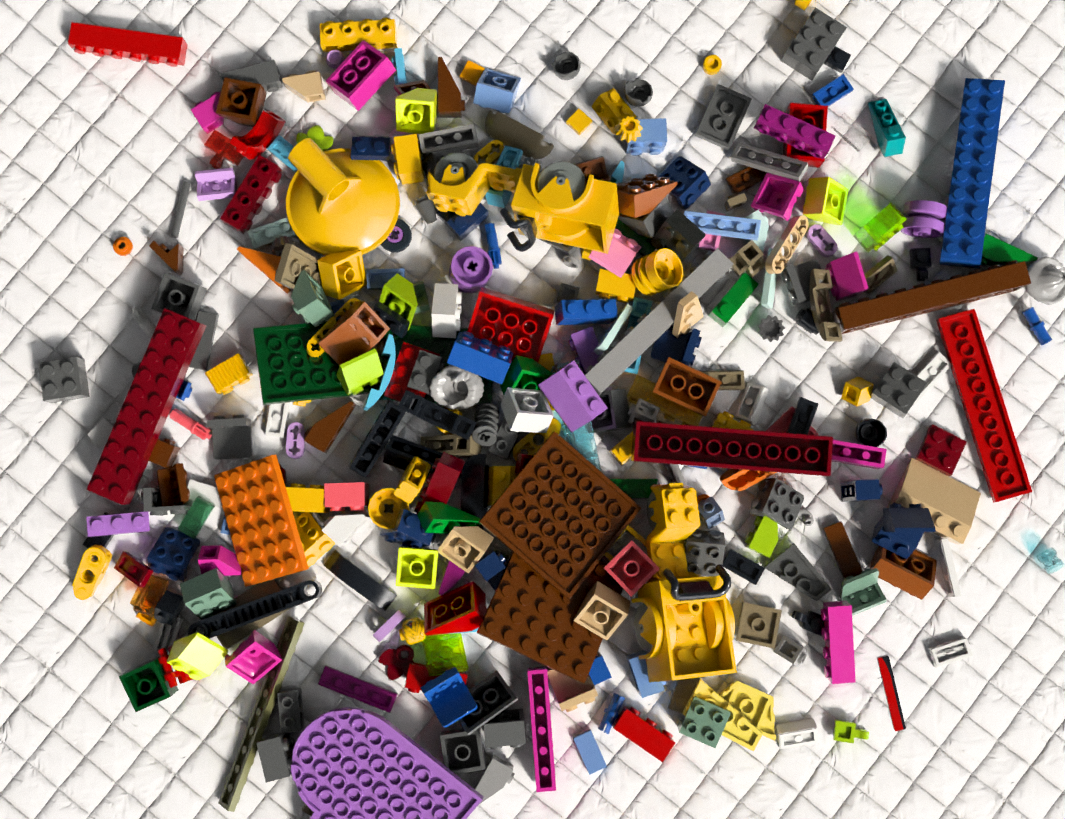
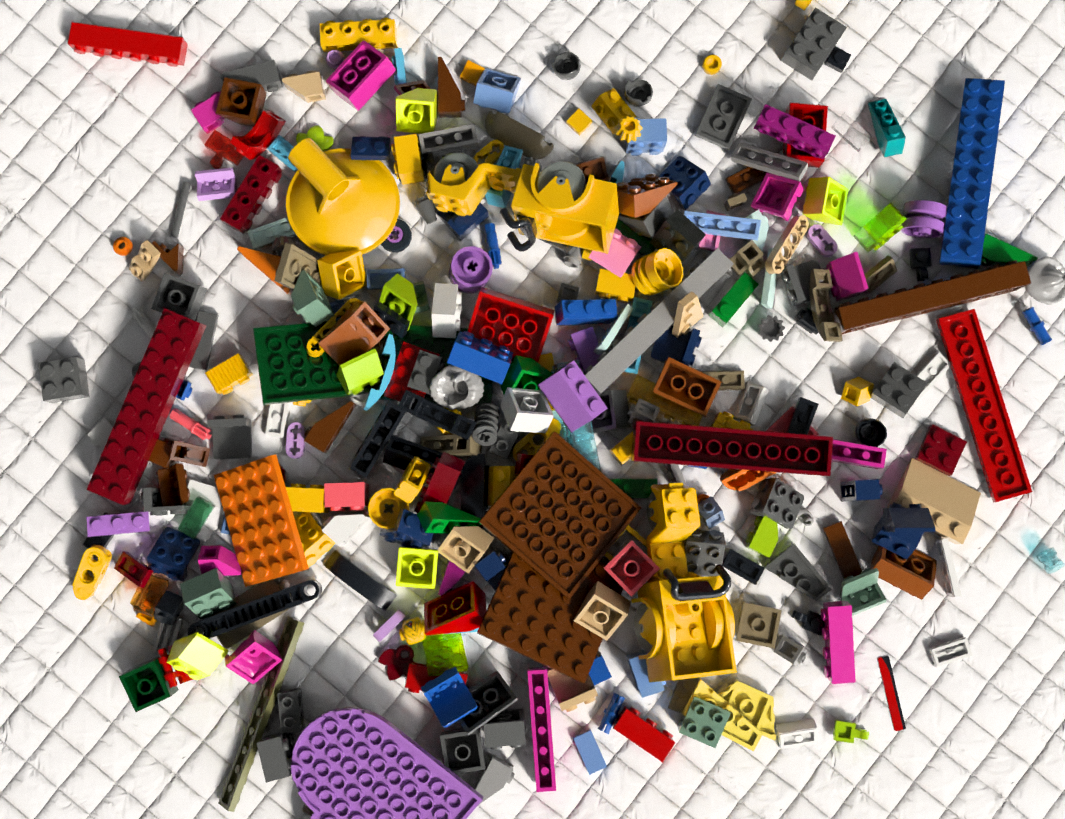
magenta tile [318,665,398,713] -> none
blue plate [811,74,854,107] -> none
none -> tan slope [129,240,161,282]
none -> reddish brown slope [168,440,210,467]

